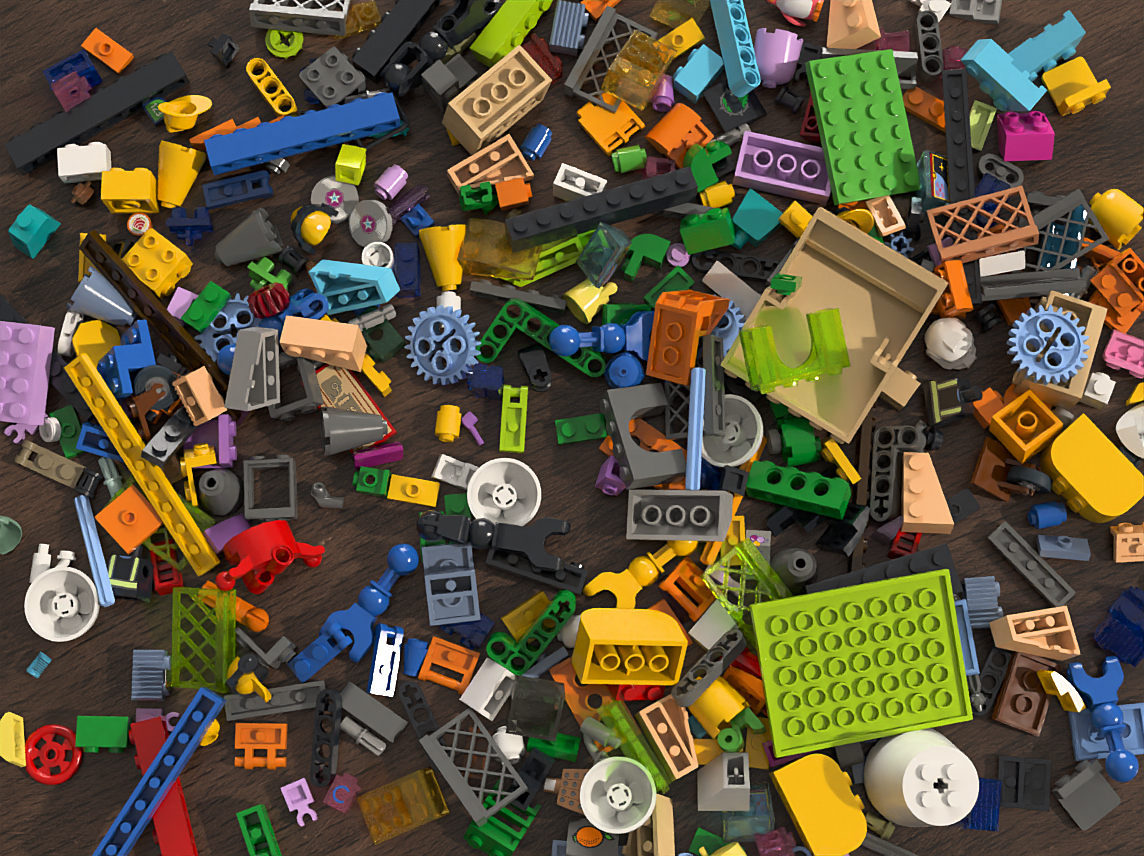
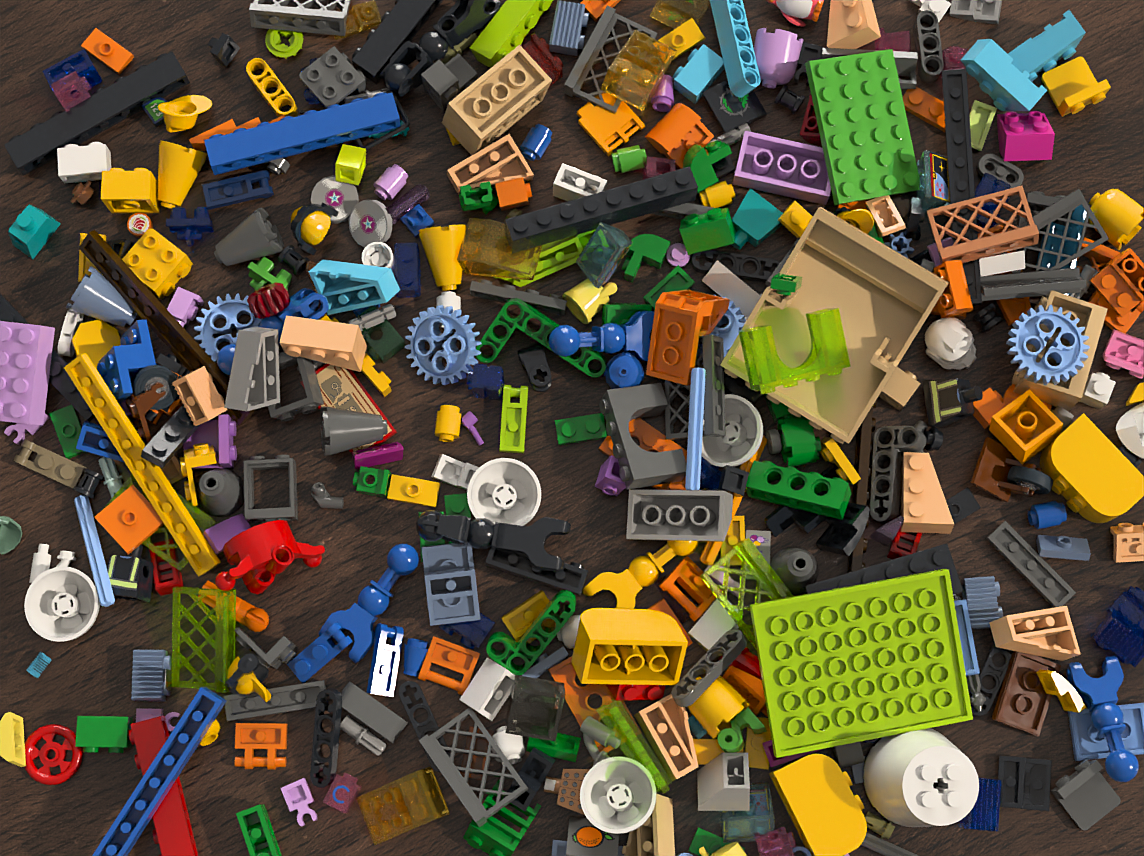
white tile [39,417,61,442] -> none
green plate [180,281,232,334] -> none

